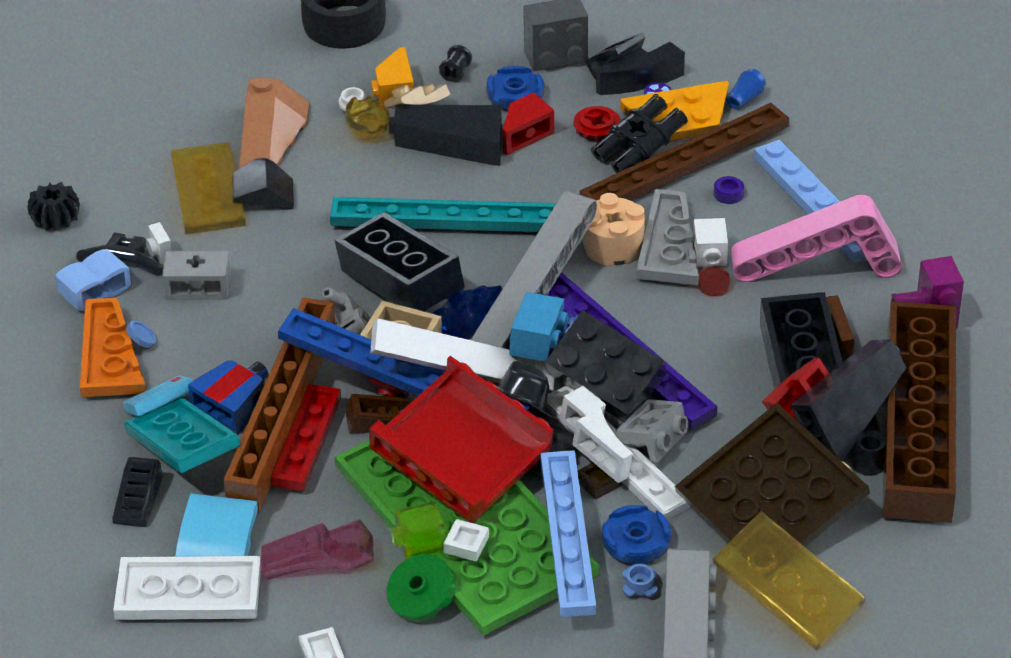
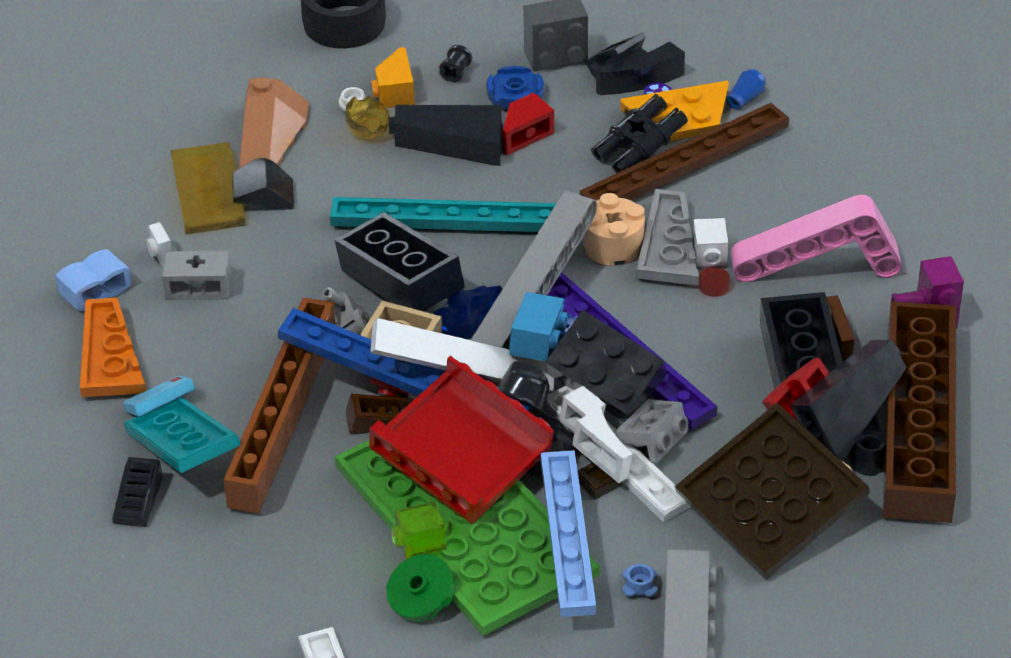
black gear [27,182,80,231] -> none
black piece [76,232,164,275] -> none
white plate [113,556,261,620] -> none
medium blue piece [126,320,156,348] -> none
medium azure slope [175,493,258,557] -> none
blue torso [188,360,269,434] -> none
clear pink slope [261,519,374,580] -> none
red plate [271,384,341,491] -> none
tan slope [384,83,451,109] -> none
white plate [443,519,489,562] -> none
red gear [573,106,620,141] -> none
blue plate [602,505,671,564] -> none
dark purple tile [713,176,744,204] -> none
clear yellow tile [713,511,866,651] -> none
light blue plate [754,140,865,262] -> none

